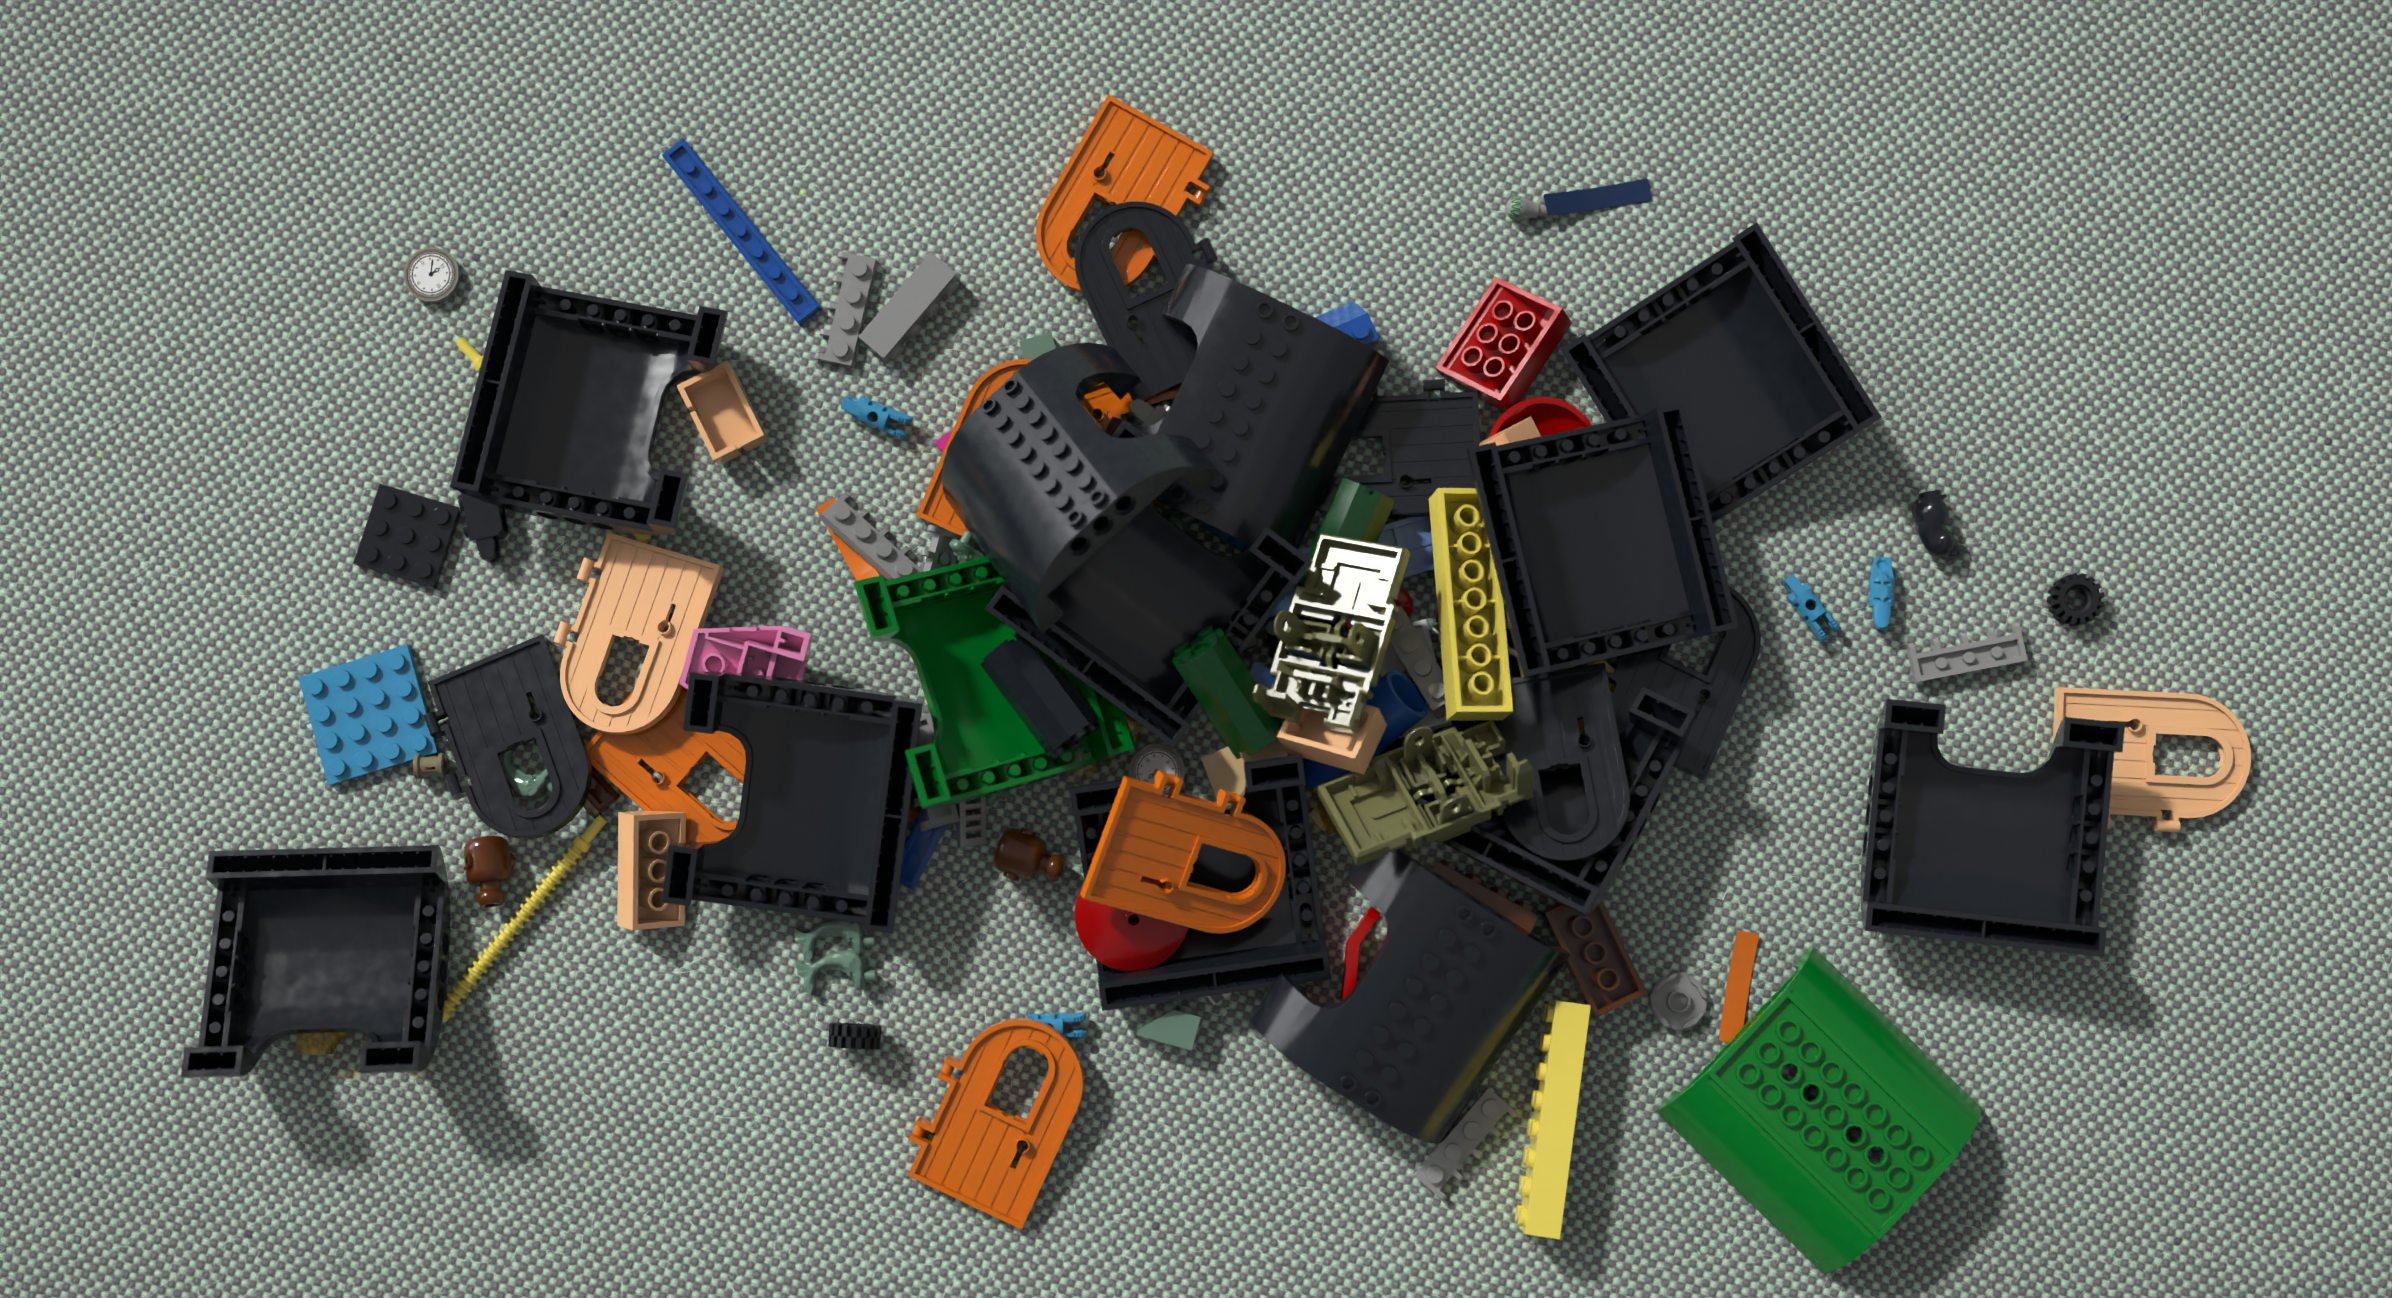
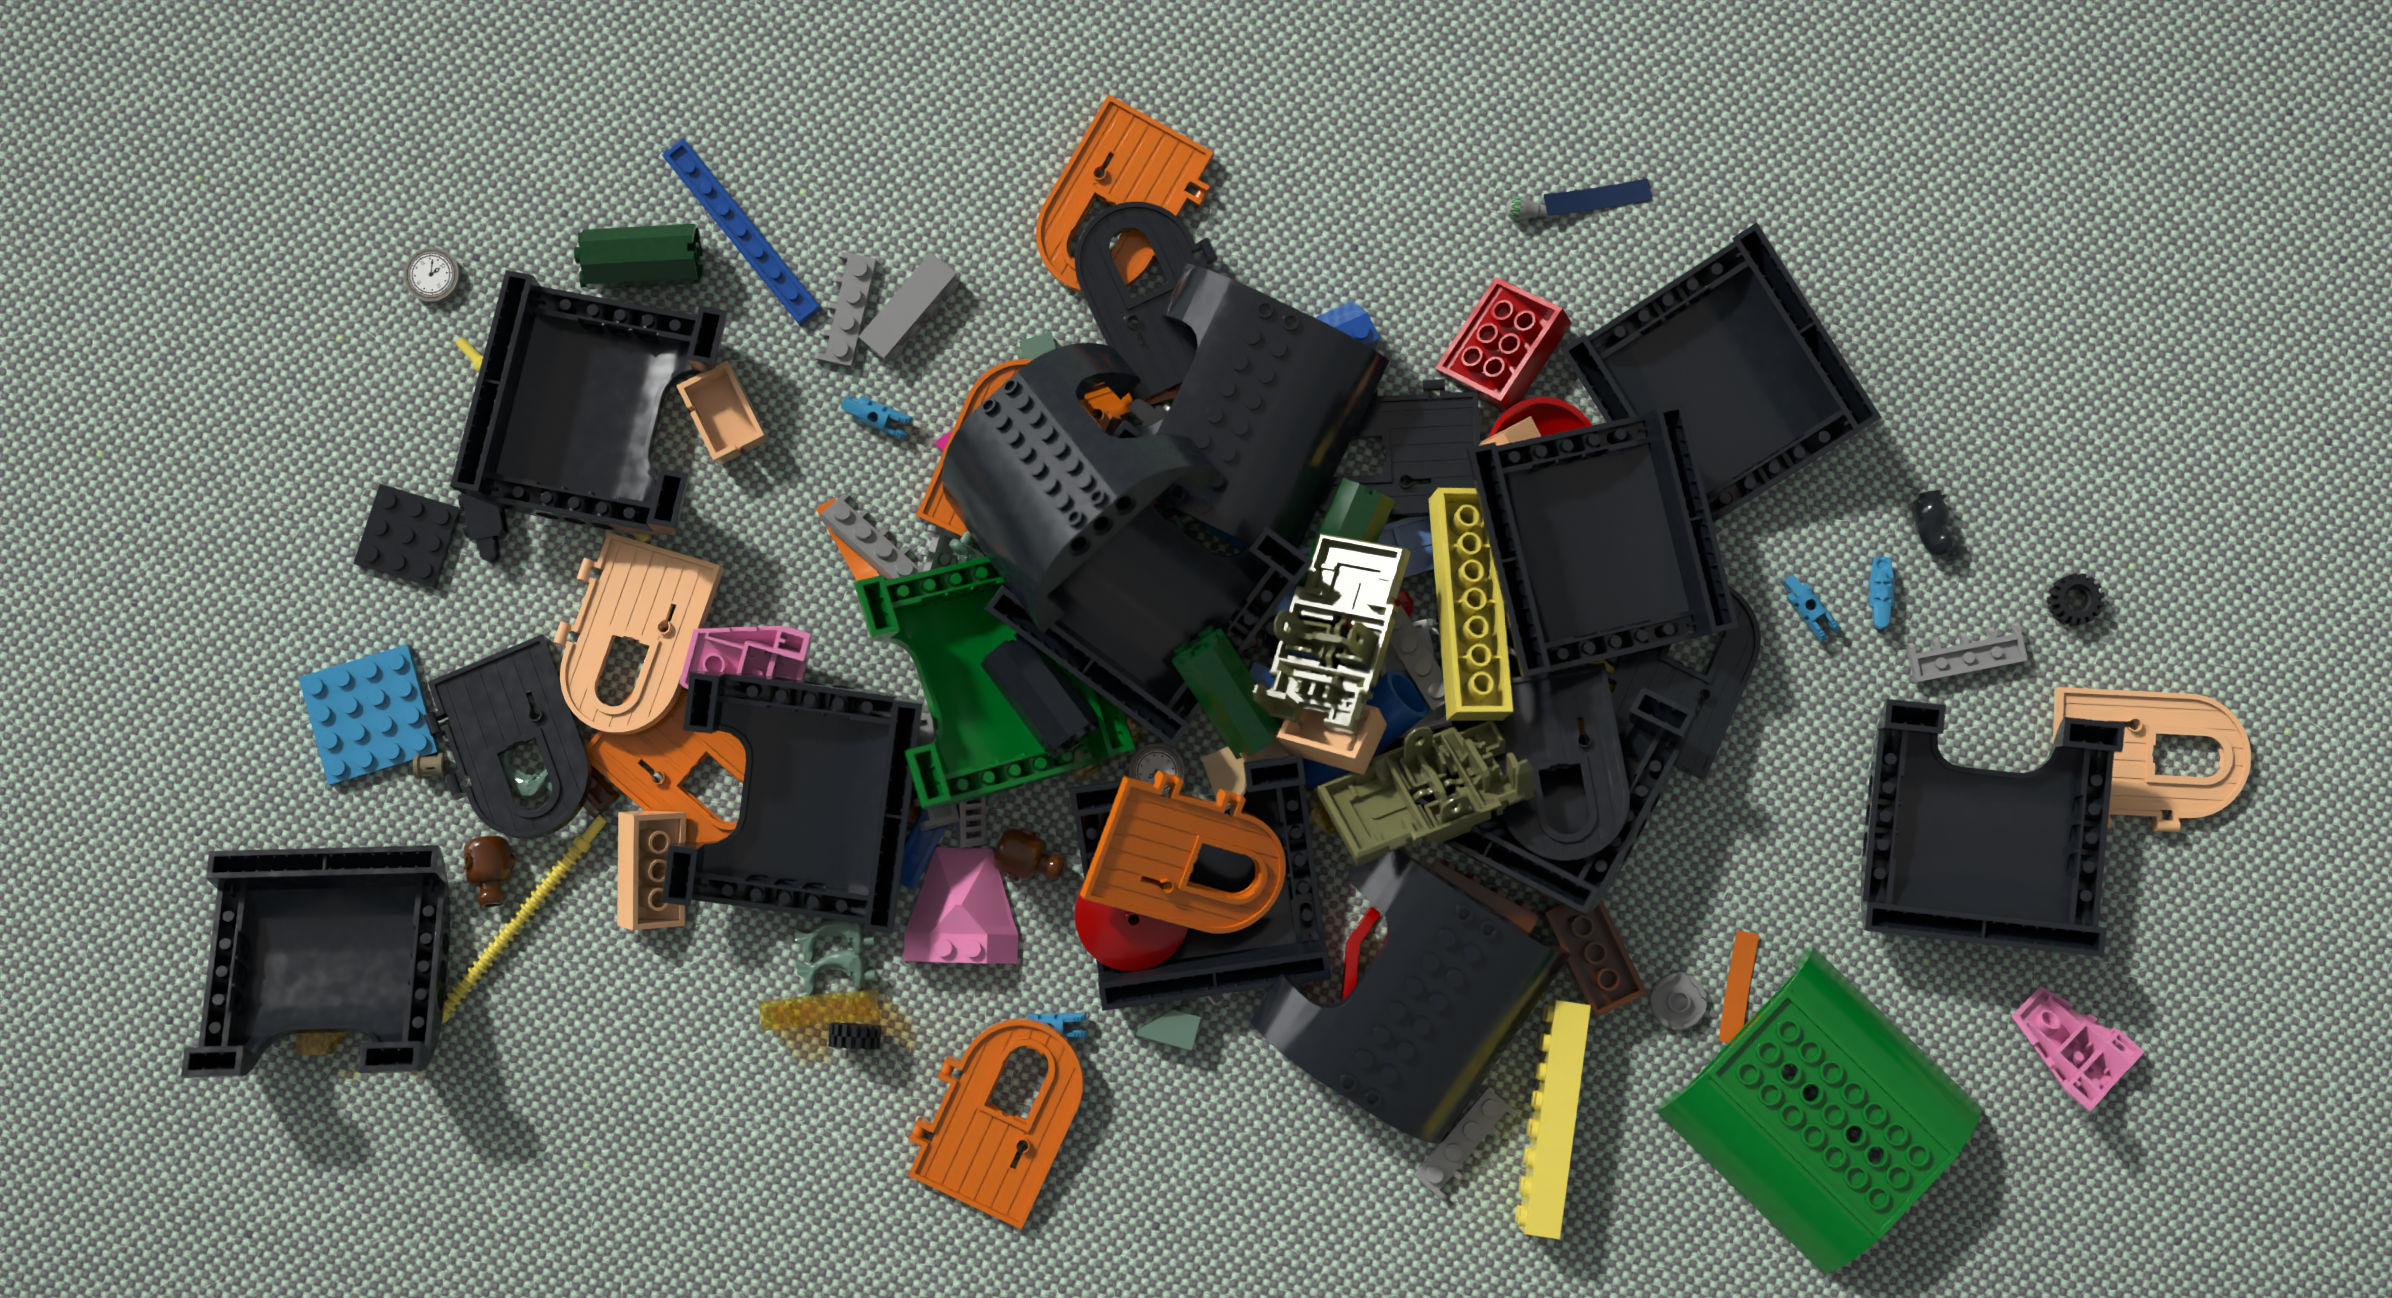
none -> dark green brick [574,224,703,290]
none -> clear yellow arch [759,988,881,1031]
none -> bright pink wedge [904,847,1019,964]
none -> bright pink wedge [2012,986,2145,1113]

